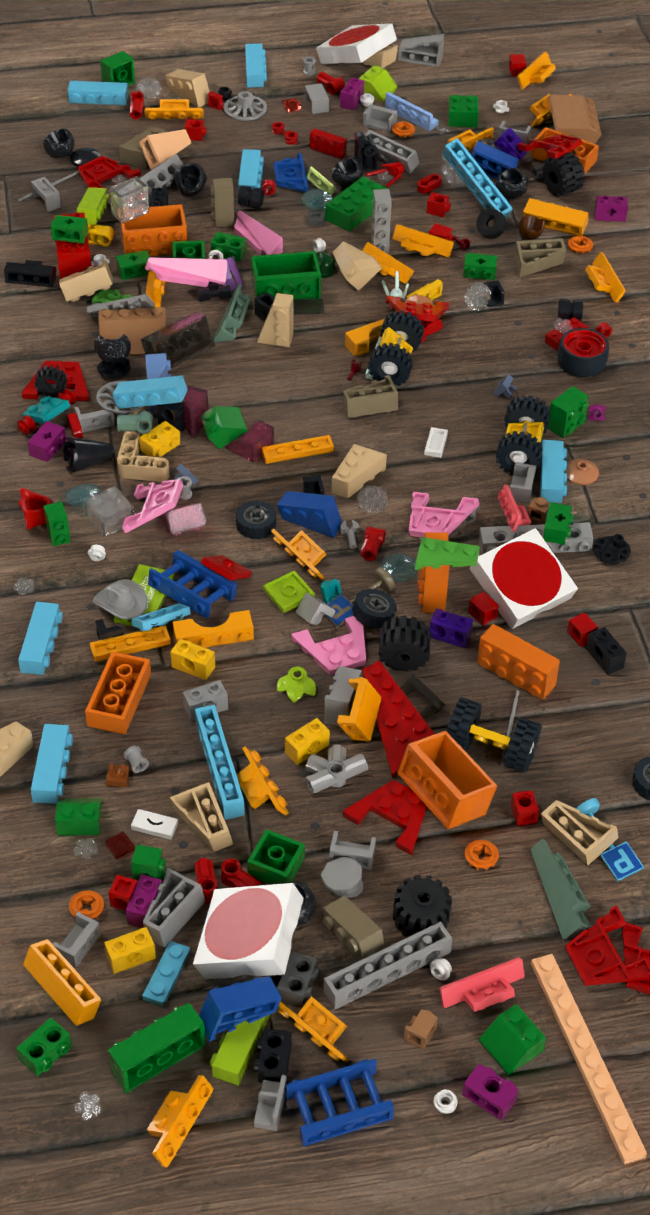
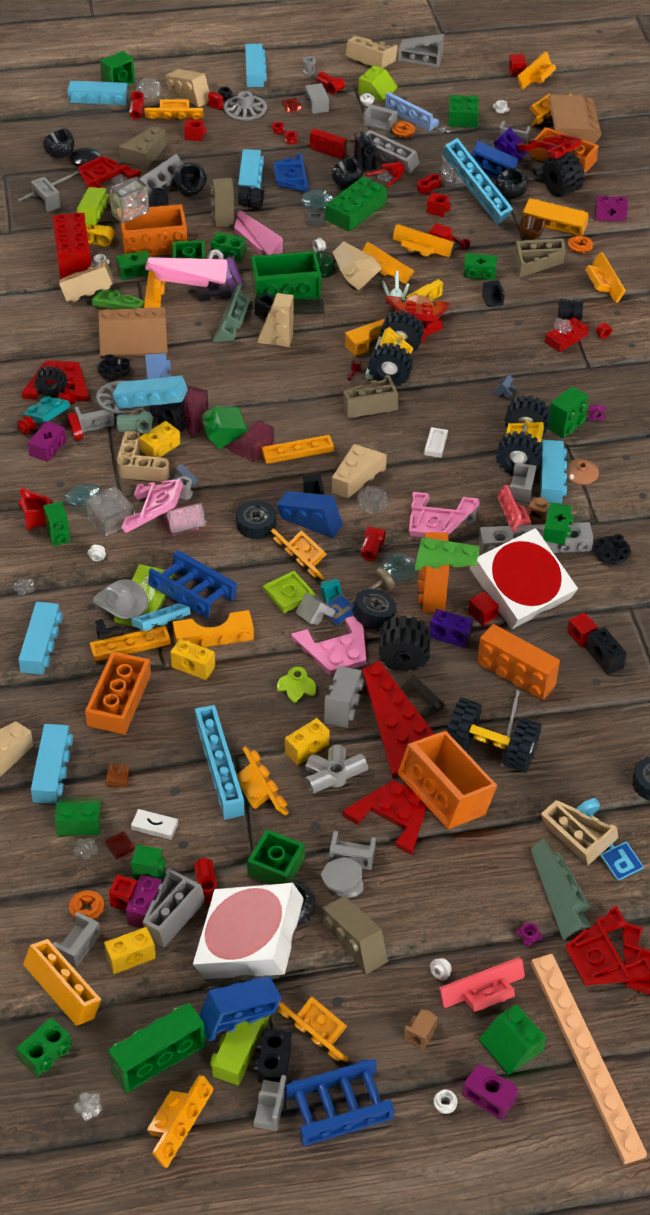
black piece [4,260,57,287] -> none
green brick [50,215,88,243] -> none
black cone [63,437,115,473] -> none
light grey wing [87,294,155,317] -> none
black hair [94,334,131,364] -> none
light grey bush [124,746,149,773] -> none
light nougat slope [139,129,191,170] -> none
clear smoke brick [141,312,215,368] -> none
medium azure plate [142,941,191,1008] -> none
tan wedge [170,782,234,852] -> none
light grey brick [183,680,228,721] -> none
red plate [201,555,252,580] -> none
red piece [221,858,262,888] -> none
red bush [262,179,276,195] -> none
dark grey brick [277,951,320,1008] -> none
yellowish green slope [306,166,335,197] -> none
white tile [316,23,397,64] -> none
light grey brick [323,922,452,1010] -> none
light orange panel [337,677,382,741] -> none
magenta brick [340,78,364,111] -> none
light grey bar [340,520,359,549] -> none
light grey brick [371,189,392,253] -> none
black wheel [392,875,452,938] -> none
light orange bracket [447,127,494,151] -> none
clear gear [464,282,491,311] -> none
orange gear [465,840,499,871] -> none
black tyre [476,208,506,238] -> none
red brick [510,790,539,826] -> none
wheel [558,328,609,377] -> none
none -> magenta plate [516,923,543,946]

